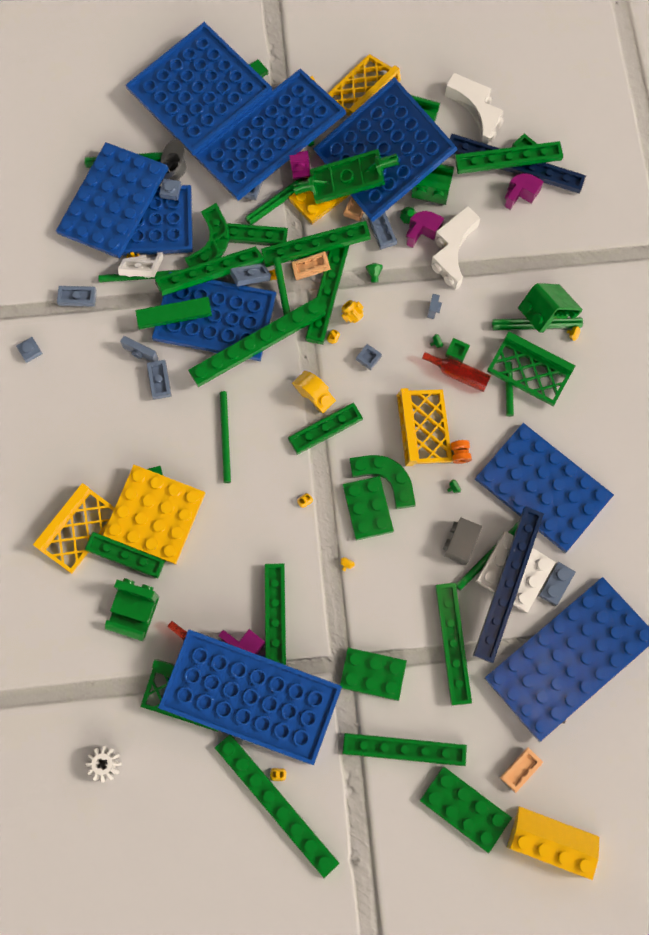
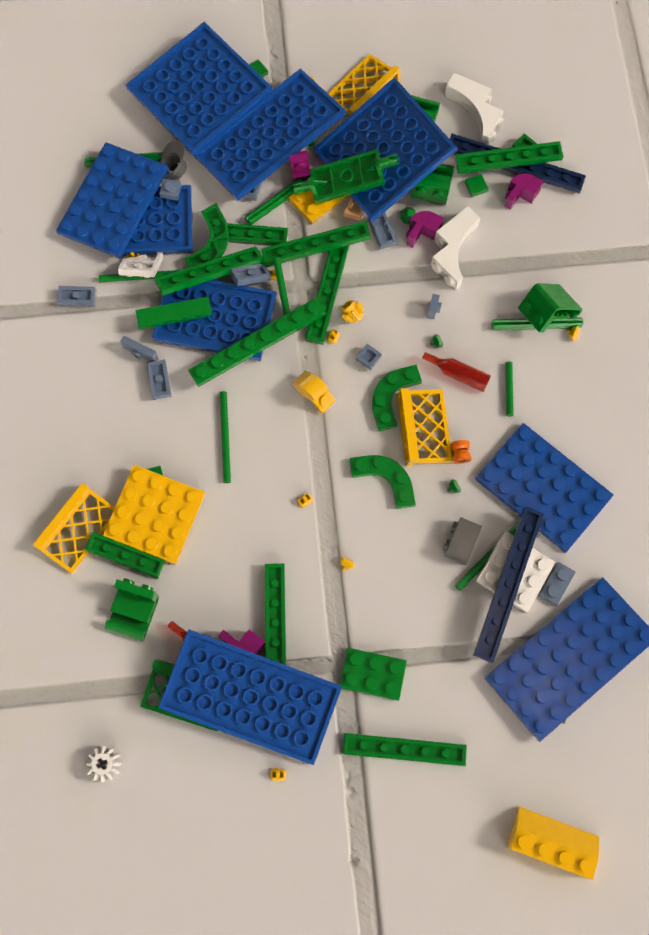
sand blue plate [16,337,43,363] -> none
green plate [215,734,340,878] -> none
green tile [288,402,363,455] -> none
light nougat plate [291,251,331,281] -> none
green plate [343,476,394,541] -> none
green rock [366,263,383,283] -> none
green plate [419,766,512,853] -> none
green plate [435,583,472,706] -> none
green plate [445,338,470,363] -> none
green fence [487,332,576,407] -> none
light nougat plate [500,747,543,793] -> none
none -> green plate [372,364,422,432]
none -> green tile [465,174,489,197]

